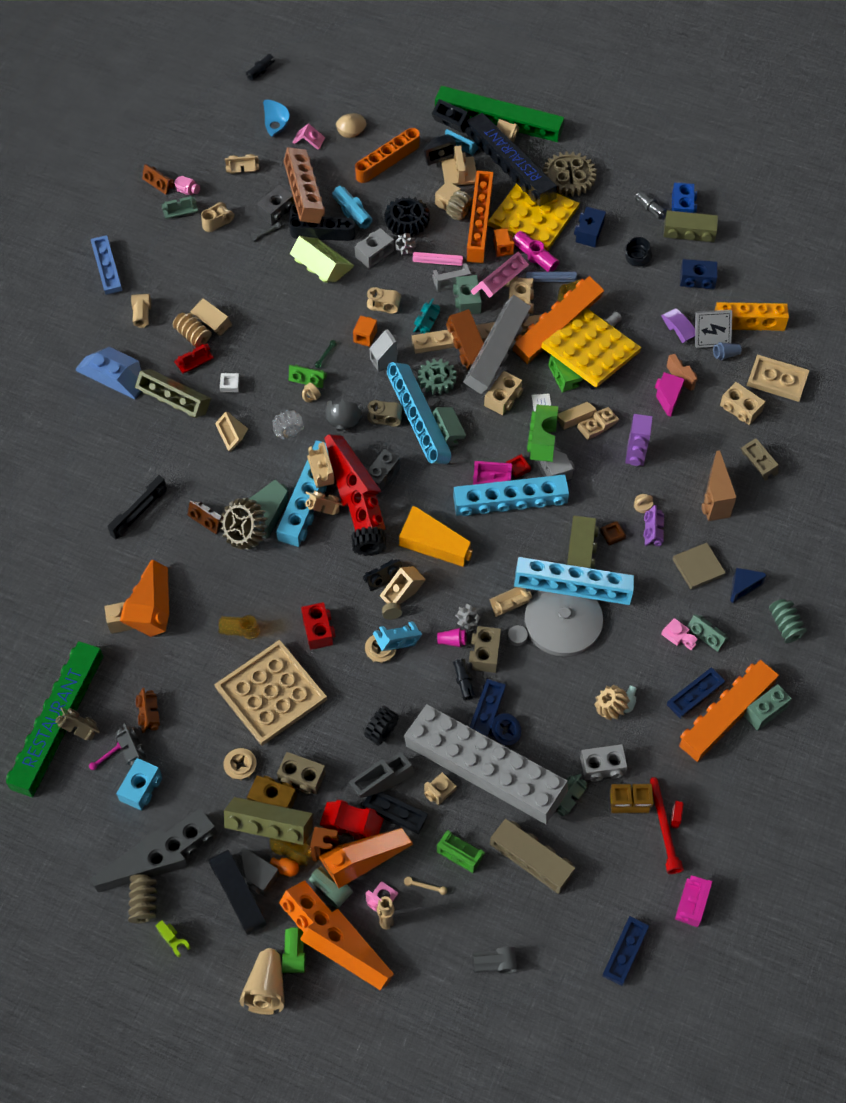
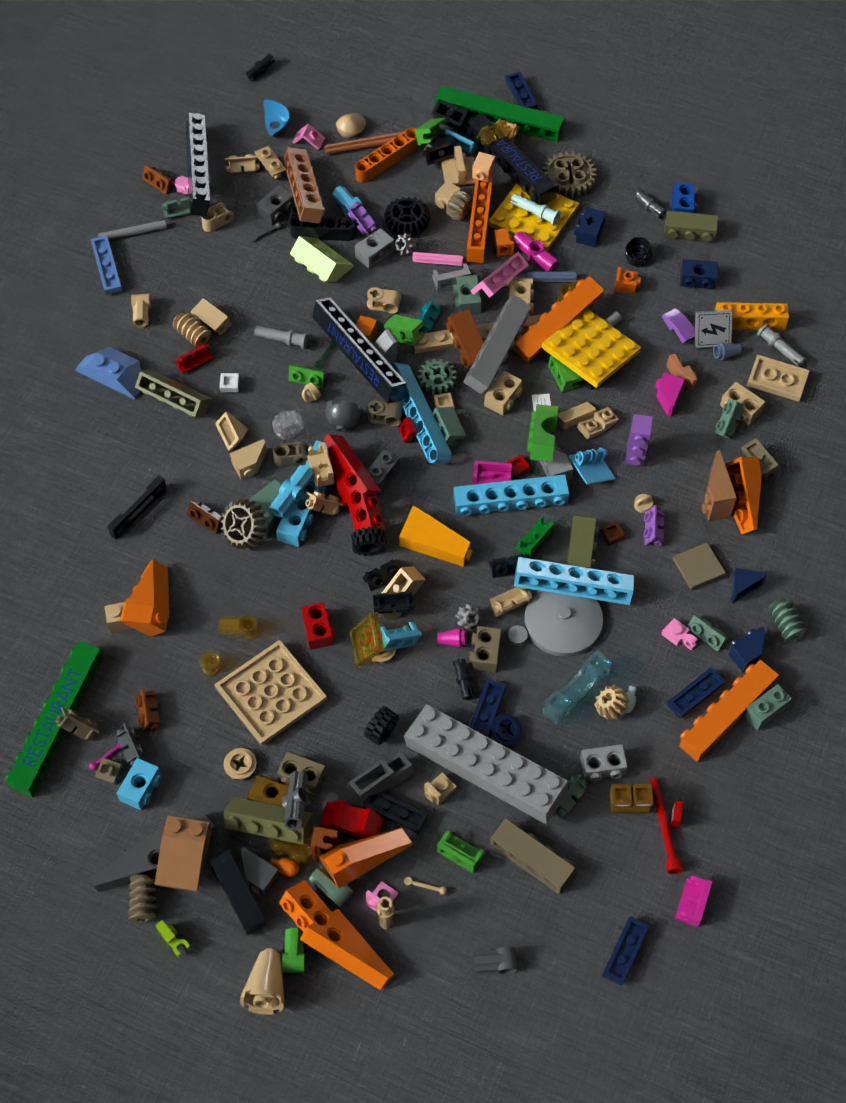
none -> dark tan tile [95,758,123,785]
none -> light grey piece [98,220,167,240]
none -> medium nougat slope [155,815,212,892]
none -> brick [186,113,210,217]
none -> clear yellow wheel [200,652,221,676]
none -> tan slope [230,439,267,480]
none -> tan hinge [254,146,286,180]
none -> light grey pin [254,325,309,349]
none -> medium azure piece [269,465,314,518]
none -> dark tan piece [273,441,308,467]
none -> dark grey piece [282,771,310,830]
none -> black brick [312,297,407,404]
none -> nougat axle [324,132,402,155]
none -> medium lavender hinge [346,201,377,236]
none -> clear yellow tile [350,612,384,666]
none -> black hinge [373,592,413,614]
none -> bright green hinge [384,314,425,346]
none -> red tile [399,417,417,443]
none -> bright green hinge [415,118,447,146]
none -> tan tile [433,392,455,411]
none -> light nougat brick [472,152,495,182]
none -> clear yellow hinge [476,119,512,145]
none -> black hinge [489,553,529,578]
none -> dark blue plate [505,72,538,110]
none -> light aqua pin [511,193,561,225]
none -> green hinge [515,516,554,559]
none -> clear light blue arch [541,650,612,725]
none -> medium azure hinge [569,448,616,485]
none -> orange brick [614,267,641,294]
none -> sand green hinge [715,399,744,439]
none -> orange wedge [725,457,762,535]
none -> dark blue slope [728,626,765,672]
none -> light grey pin [757,323,806,367]

